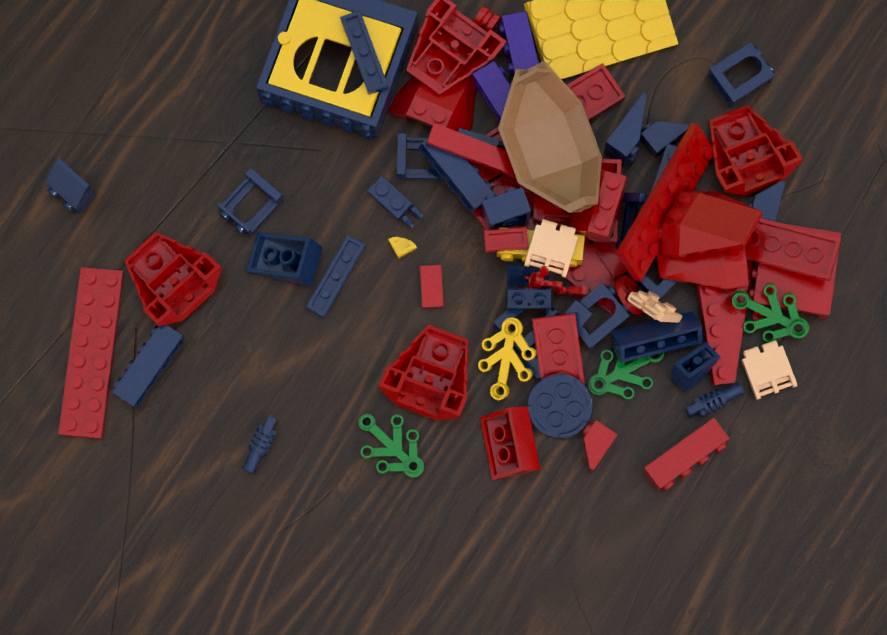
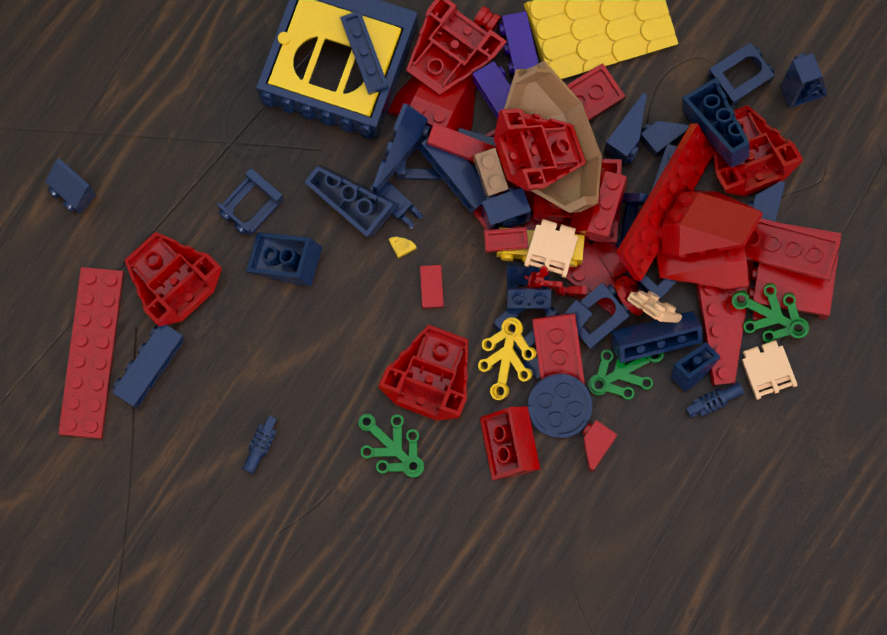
dark blue tile [306,235,366,318] -> none
red brick [643,418,730,491] -> none
none -> dark blue wedge [305,166,399,237]
none -> dark blue wedge [373,103,430,193]
none -> medium nougat brick [472,148,509,196]
none -> red wedge [494,108,586,191]
none -> dark blue wedge [682,77,749,168]
none -> dark blue wedge [780,53,827,109]

